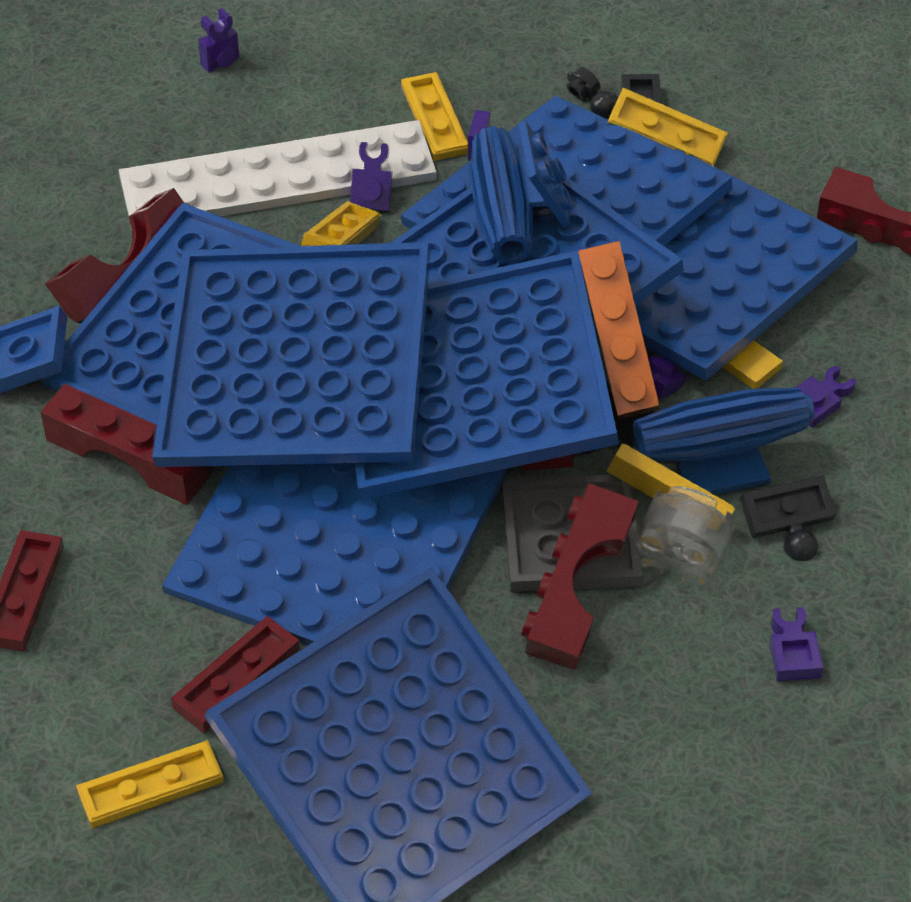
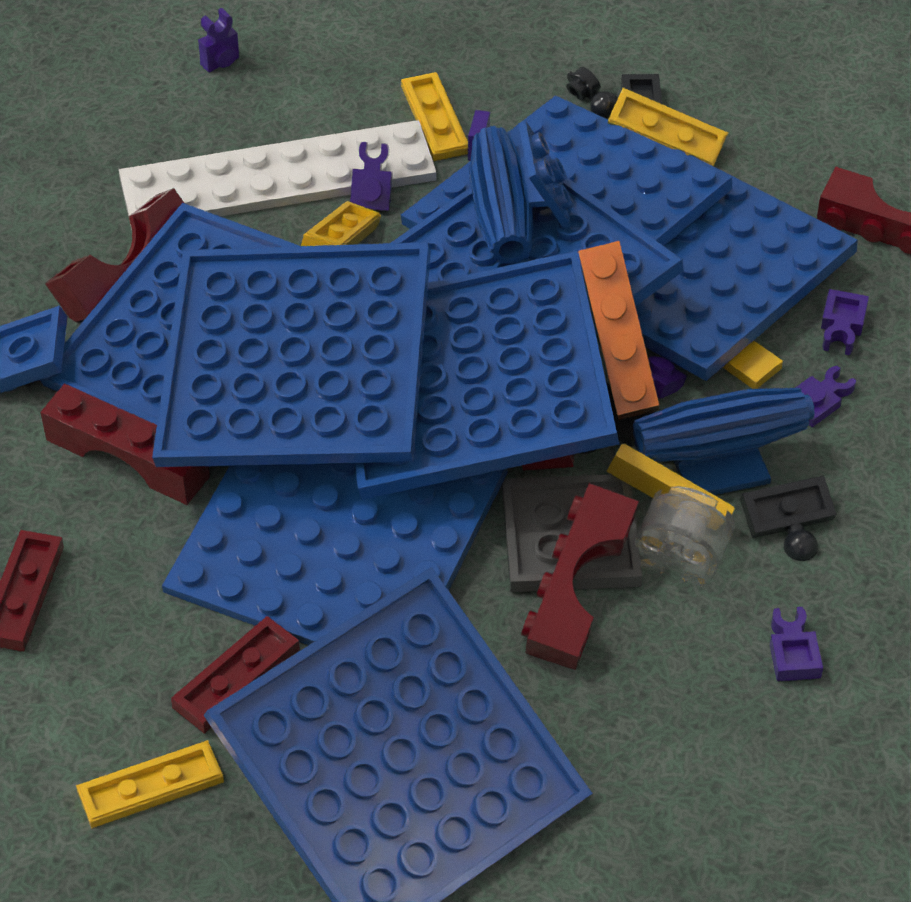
none -> dark purple plate [821,289,869,355]

